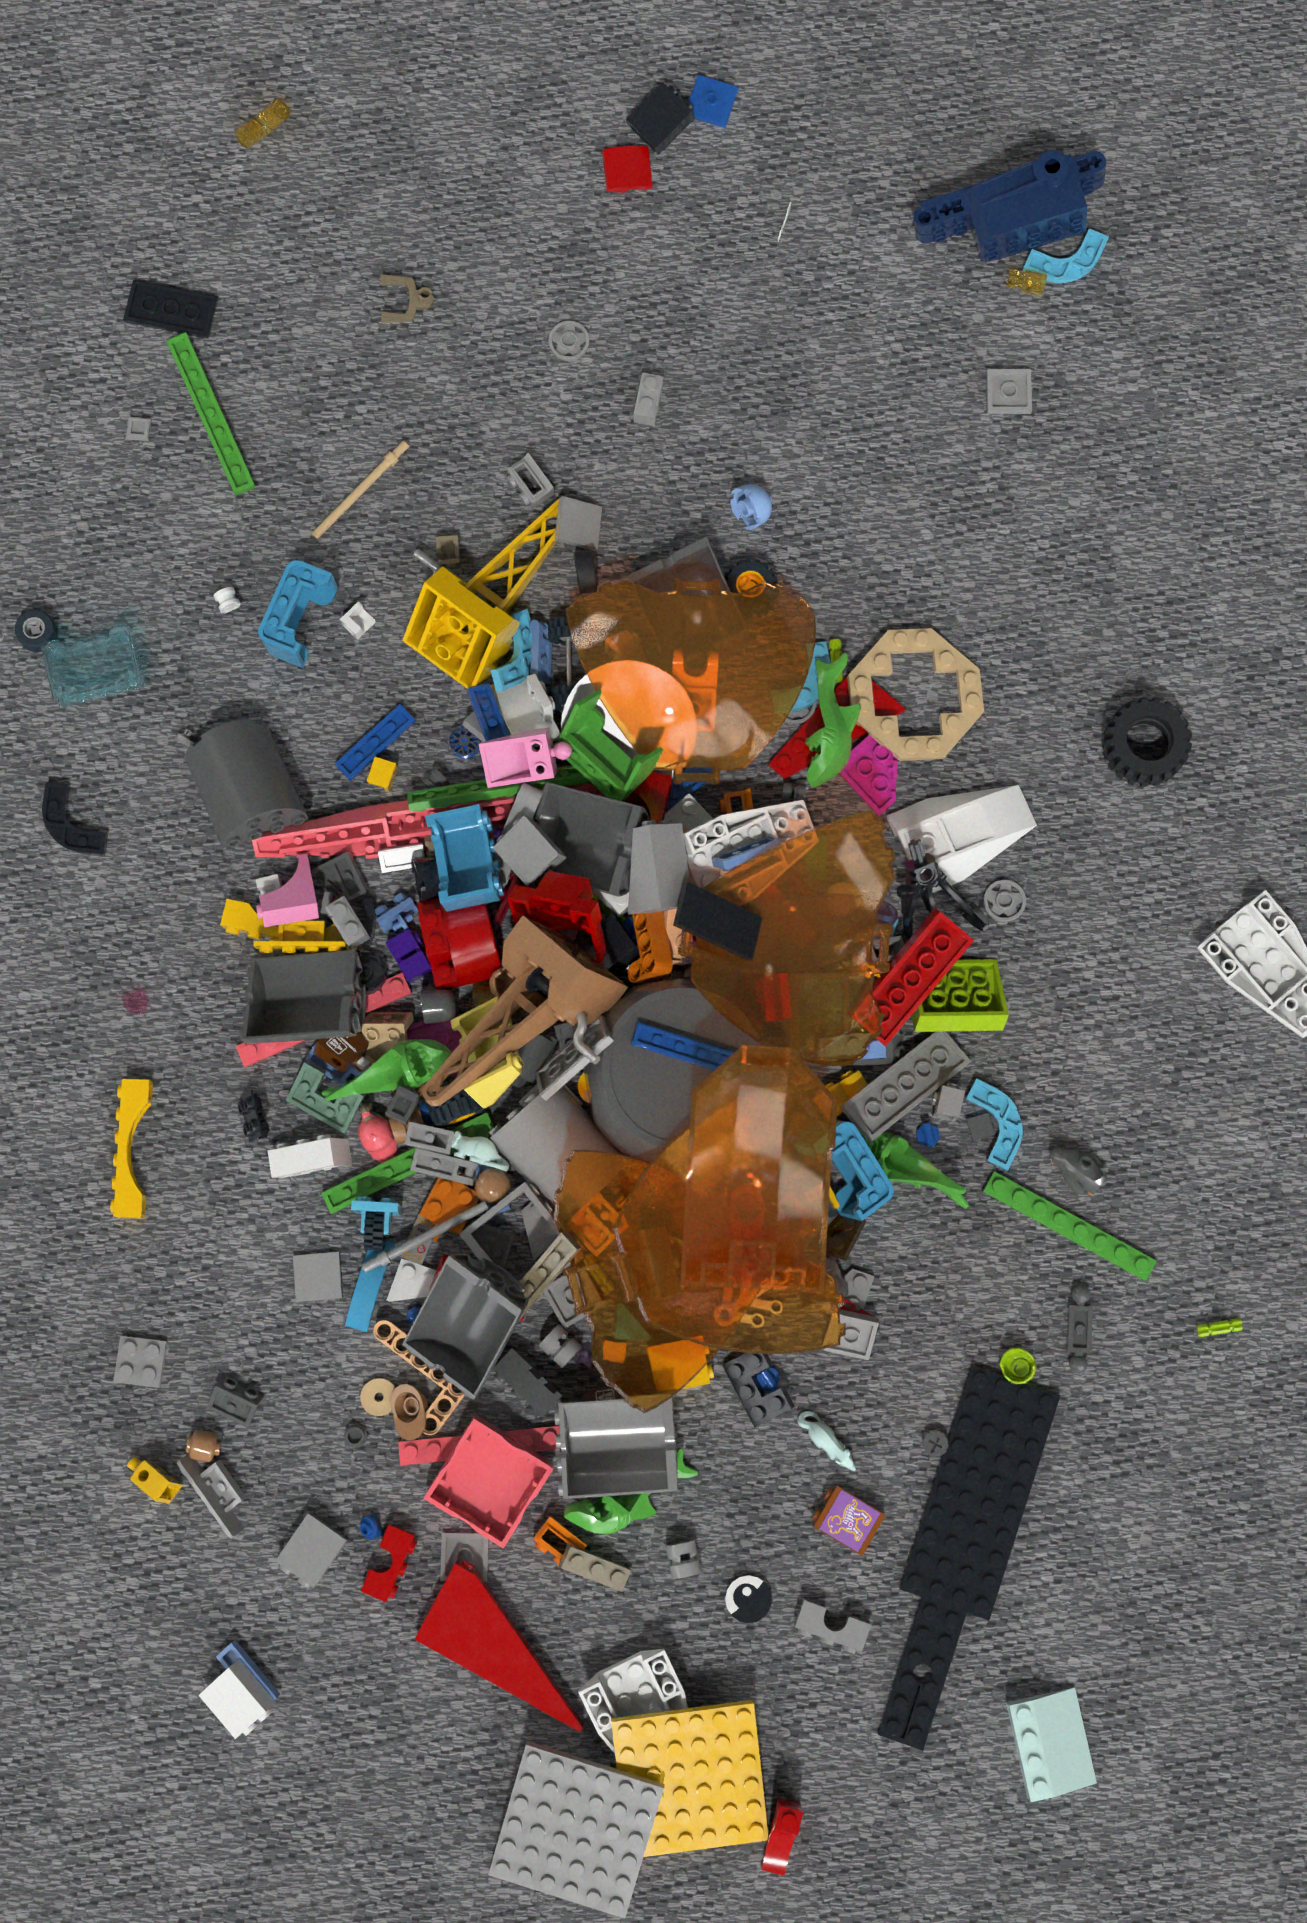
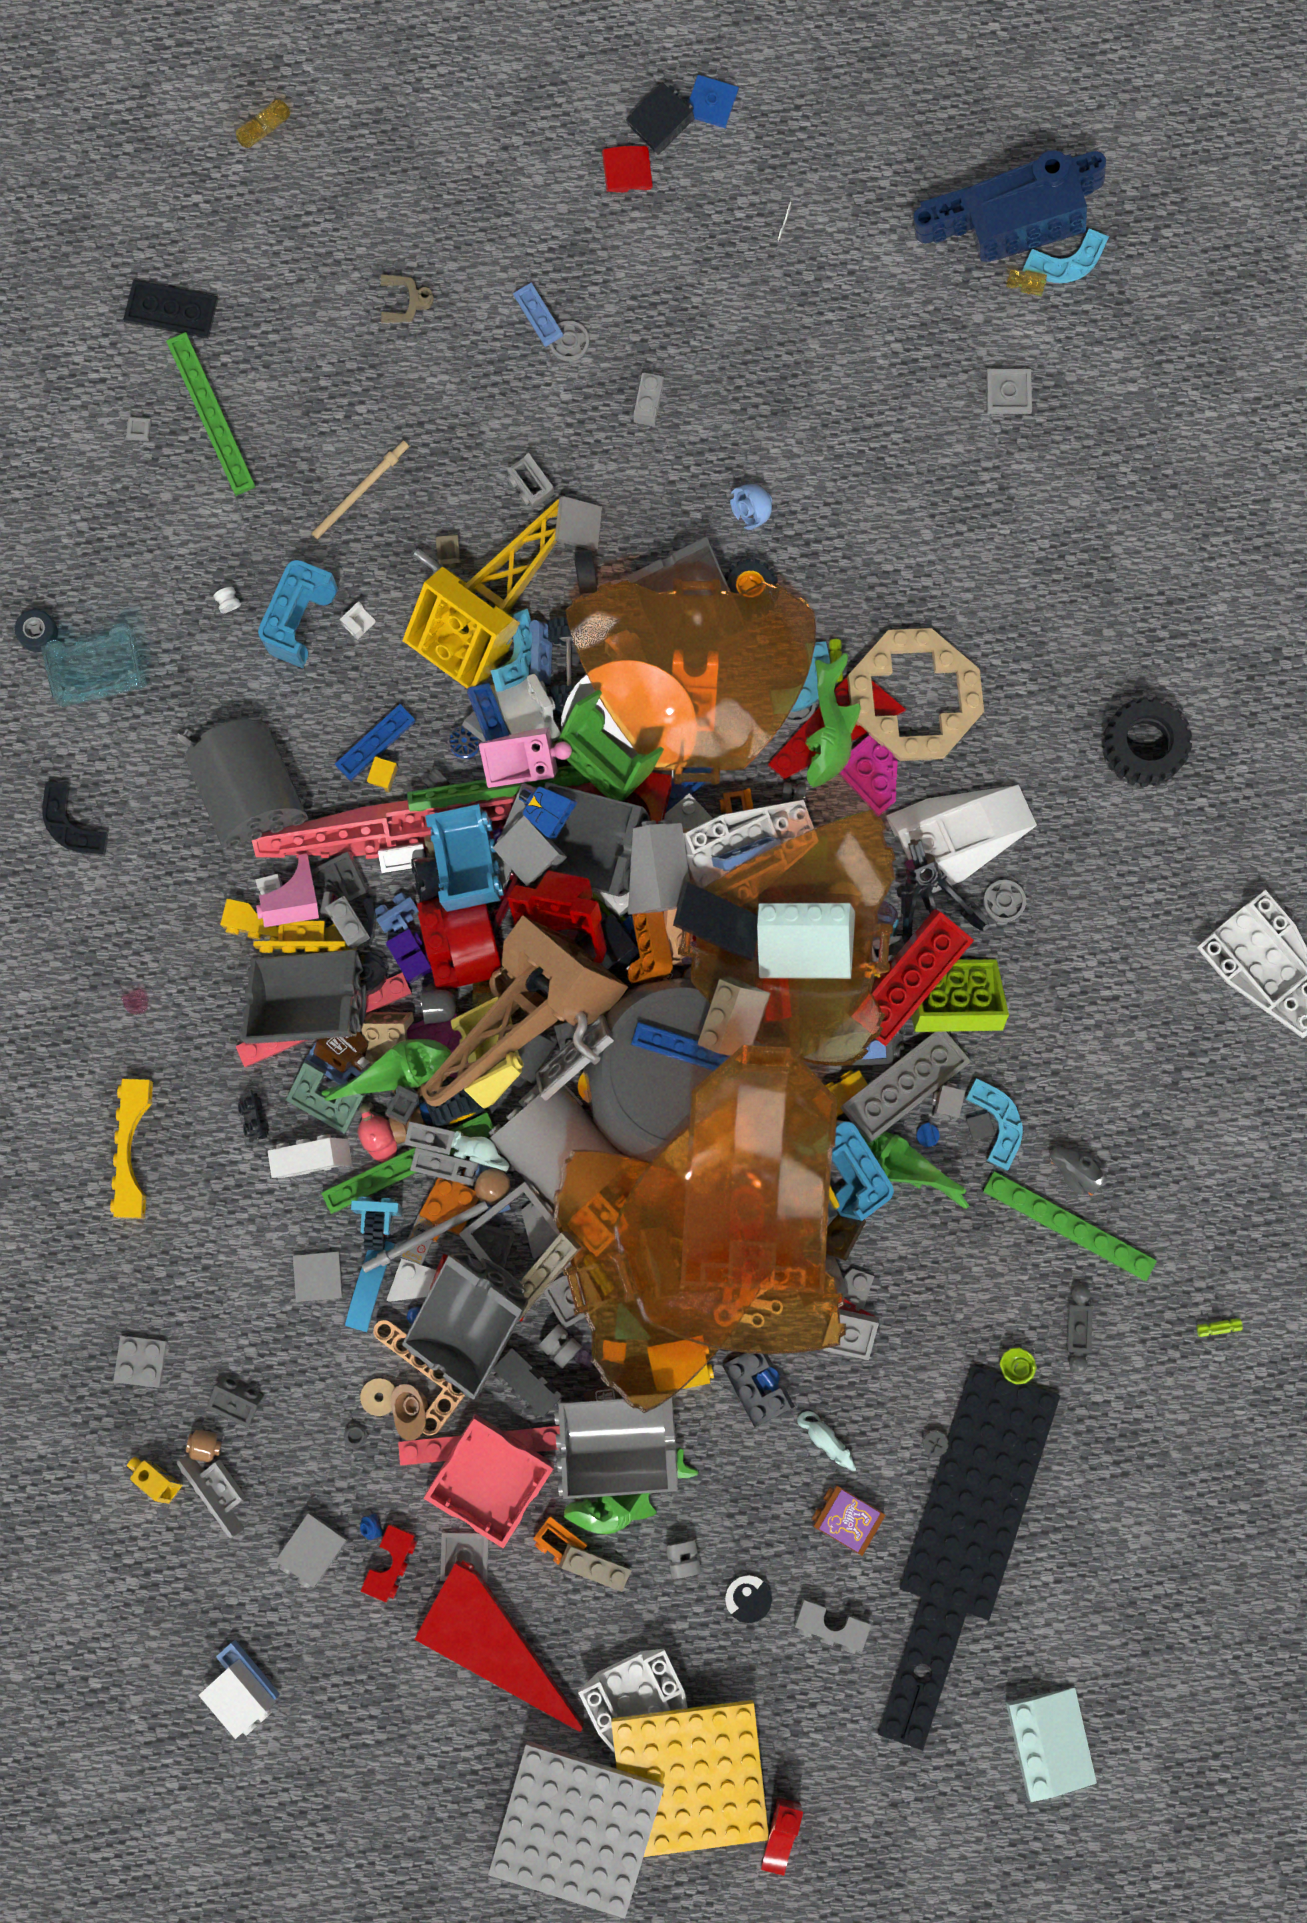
none -> medium blue plate [513,283,563,347]
none -> blue torso [519,786,578,839]
none -> dark tan slope [697,977,771,1059]
none -> light aqua slope [757,903,855,979]

